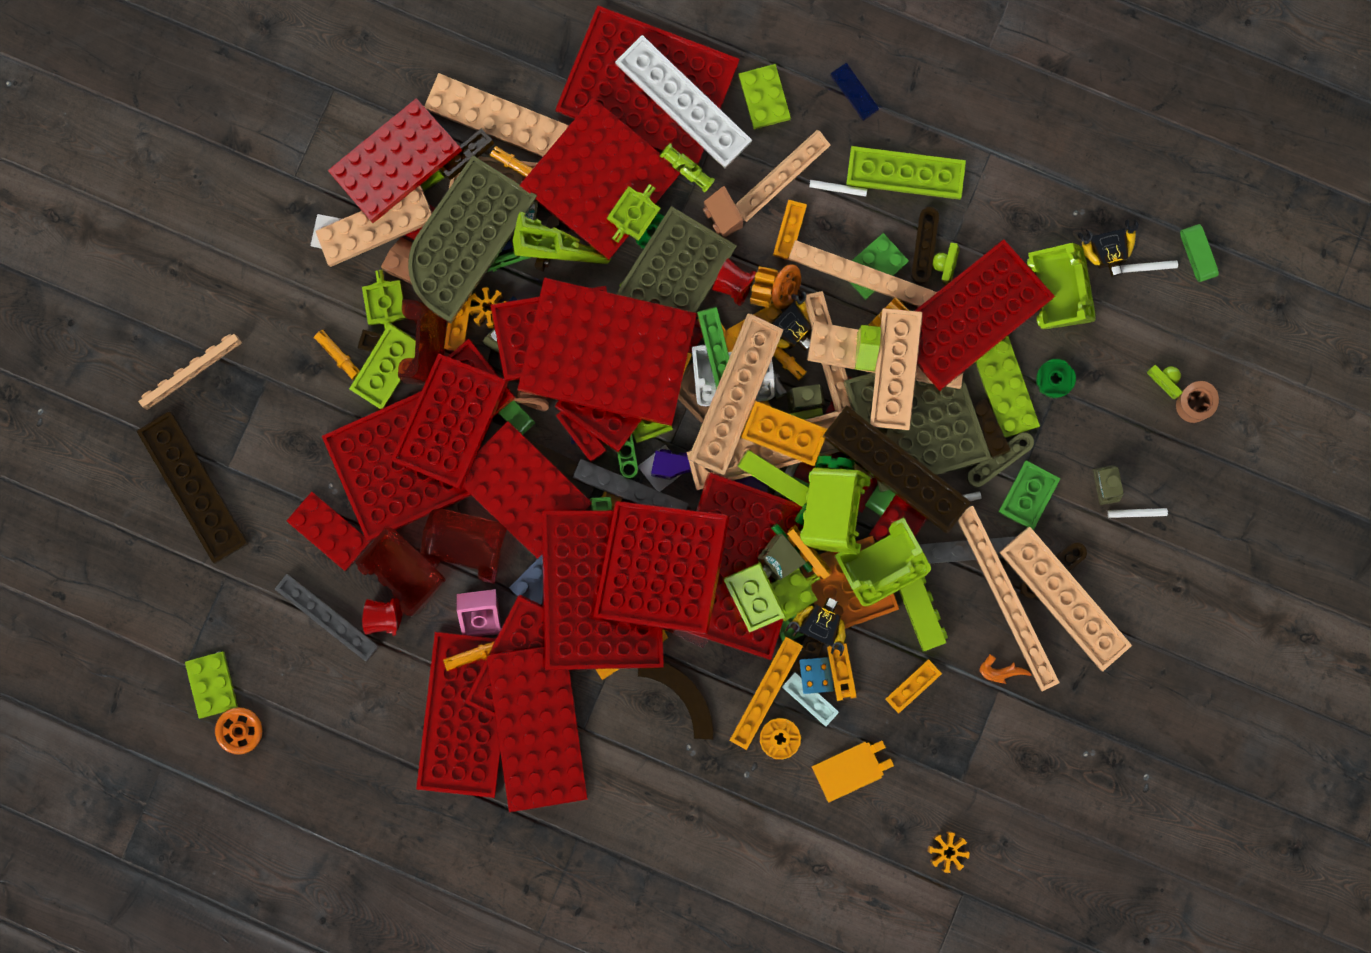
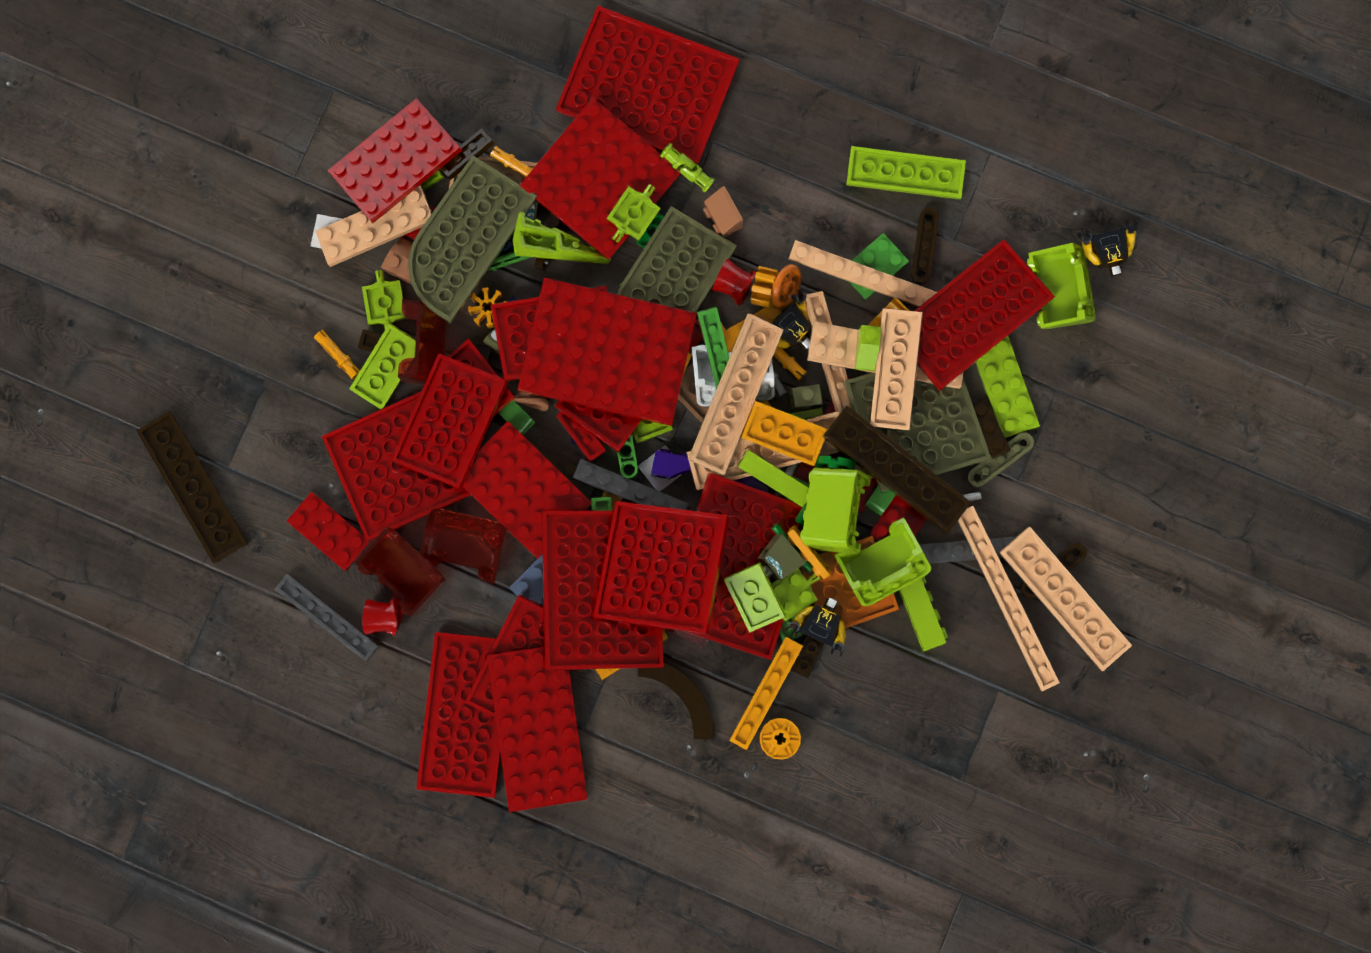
light nougat plate [138,334,242,410] -> none
lime plate [185,651,238,719] -> none
orange plate [215,707,263,754] -> none
light nougat plate [424,73,569,157] -> none
light orange pin [443,641,495,671] -> none
light orange plate [444,294,472,351] -> none
bright pink slope [457,589,501,637] -> none
white plate [615,35,752,168] -> none
light nougat plate [735,130,831,222] -> none
lime plate [739,64,791,129] -> none
light orange plate [773,199,807,261] -> none
light aqua plate [782,673,839,727] -> none
dark azure sticker [800,657,834,694] -> none
white bar [809,180,867,196] -> none
light orange tile [812,740,894,803] -> none
light orange plate [827,643,856,701] -> none
clear blue plate [830,63,879,121] -> none
light orange plate [885,659,942,714] -> none
light orange gear [928,831,970,873] -> none
lime tile [932,243,960,285] -> none
orange piece [980,654,1032,684] -> none
bright green plate [998,460,1061,530] -> none
green plate [1036,359,1076,398] -> none
olive torso [1093,466,1124,505] -> none
white bar [1108,508,1168,518] -> none
white bar [1120,260,1178,273] -> none
lime tile [1147,365,1182,399] -> none
nougat hat [1176,381,1219,423] -> none
bright green beam [1180,224,1219,282] -> none

